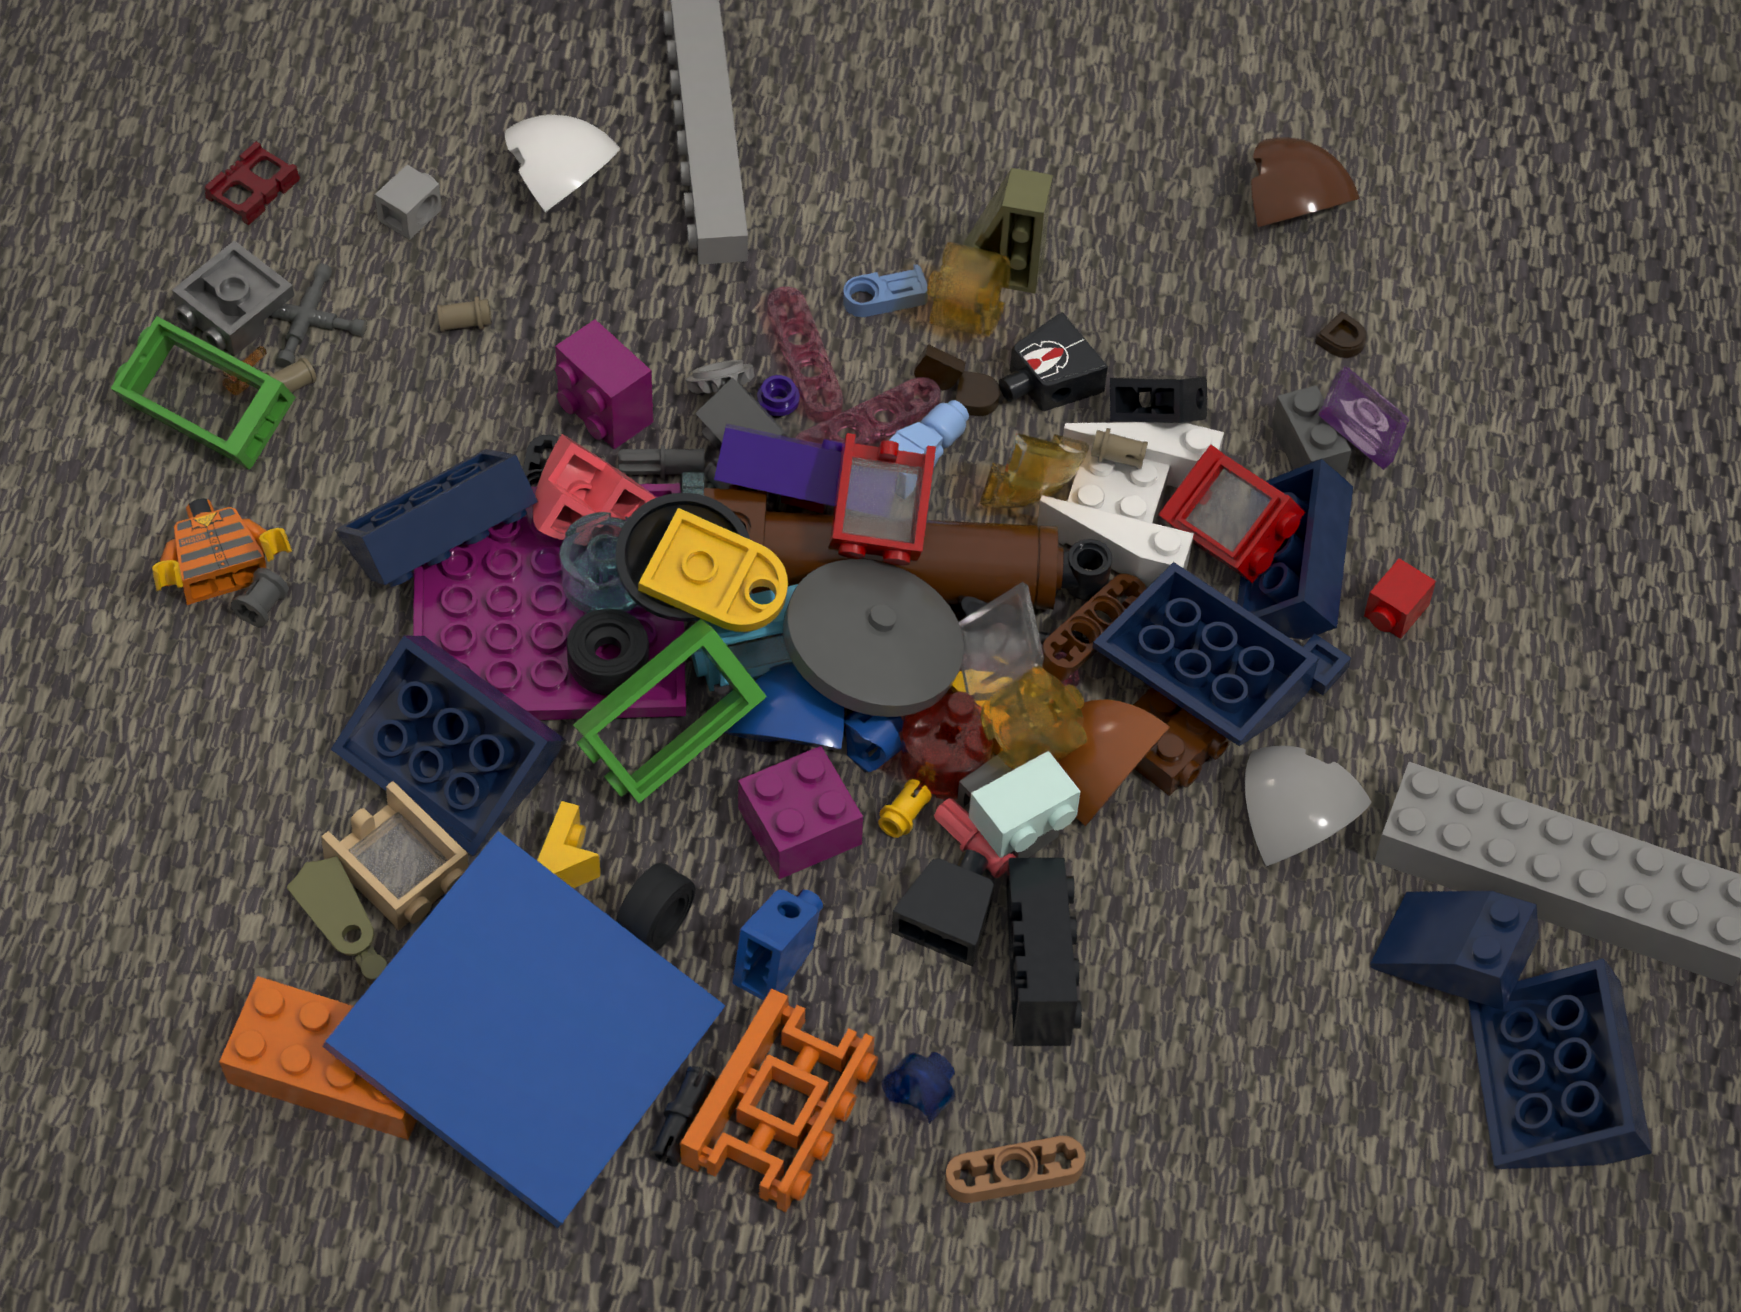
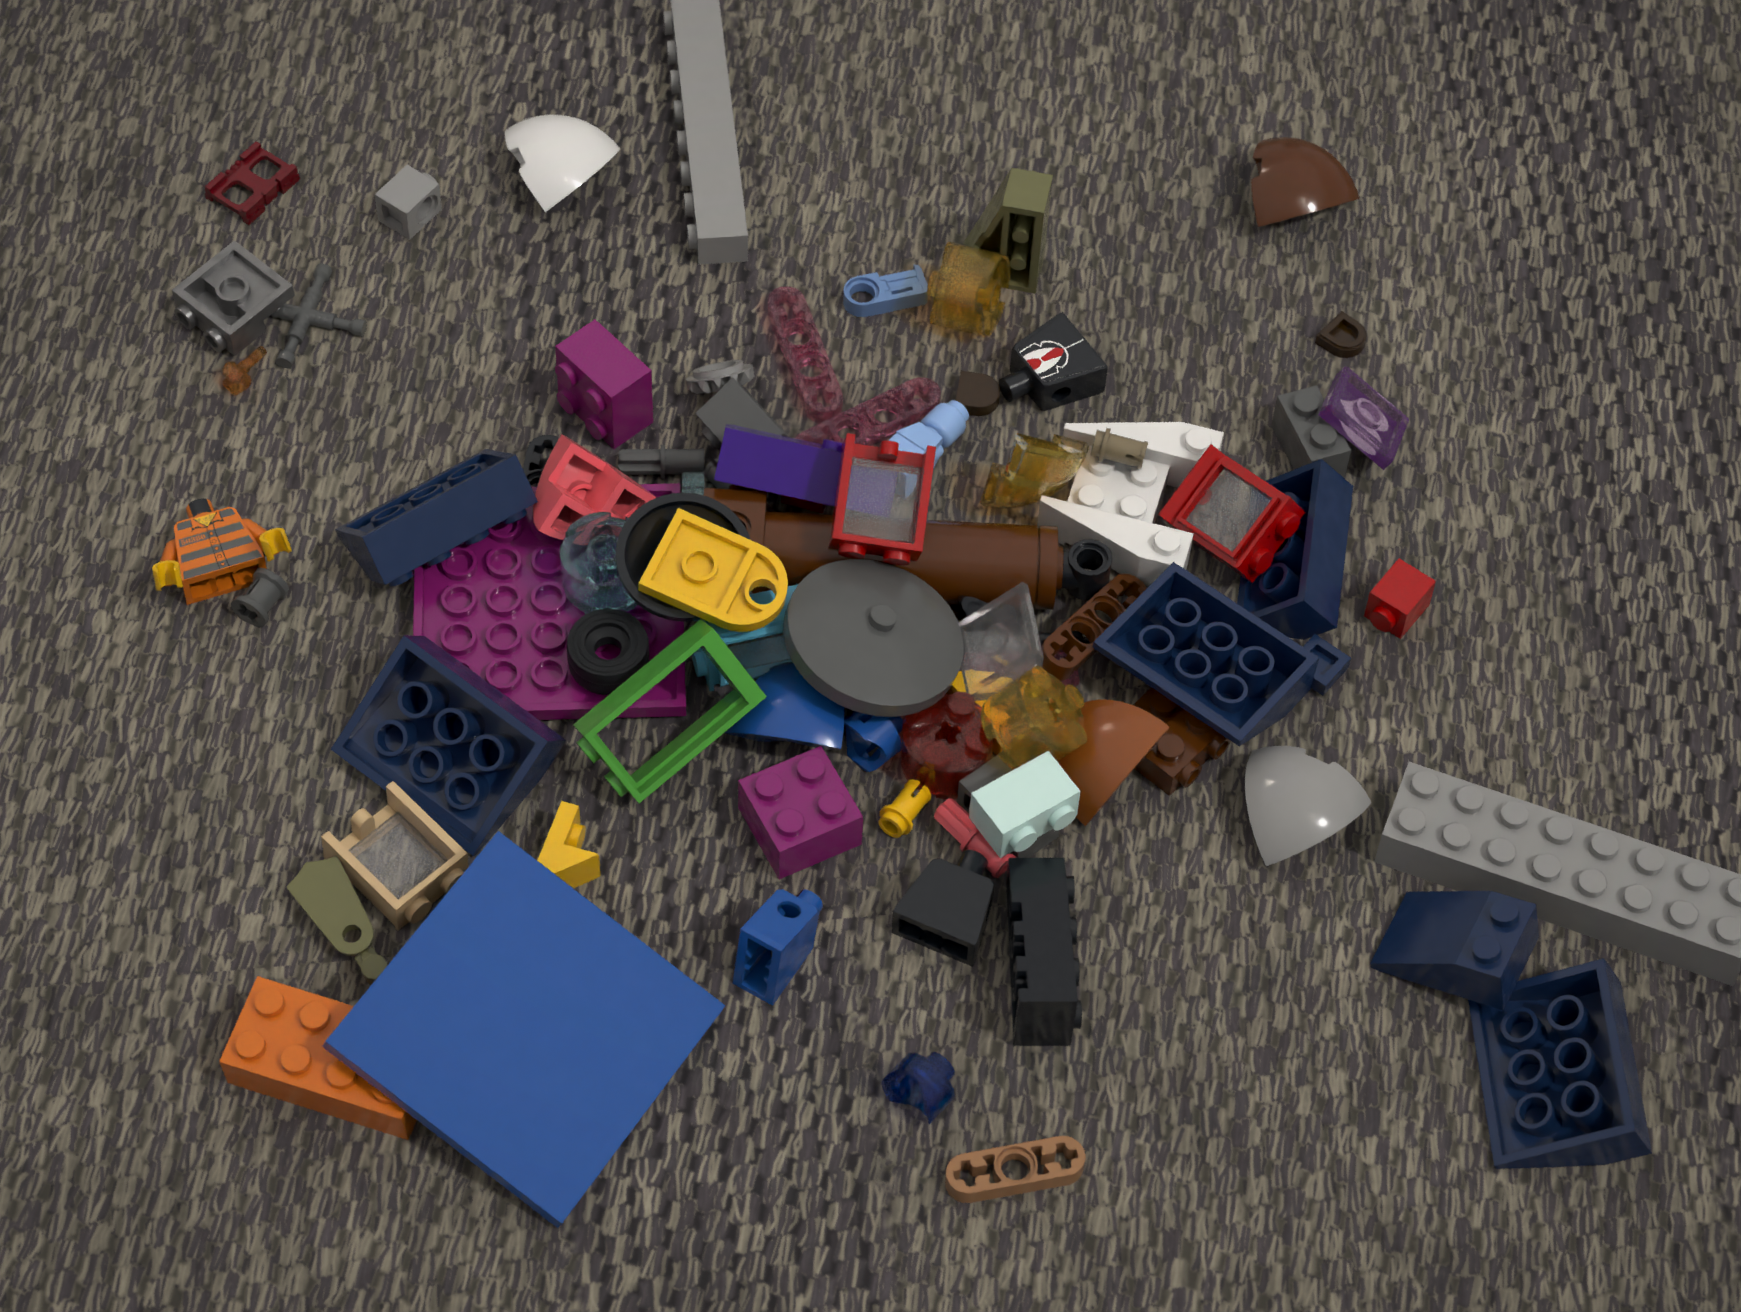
bright green window [111,316,296,470] -> none
dark tan pin [265,357,317,393] -> none
dark tan pin [437,296,492,332] -> none
black tyre [616,863,696,952] -> none
black pin [649,1066,716,1167] -> none
orange fence [680,988,878,1213] -> none
dark purple plate [757,375,800,416] -> none
dark brown tile [914,344,966,391] -> none
black torso [1110,375,1207,424] -> none

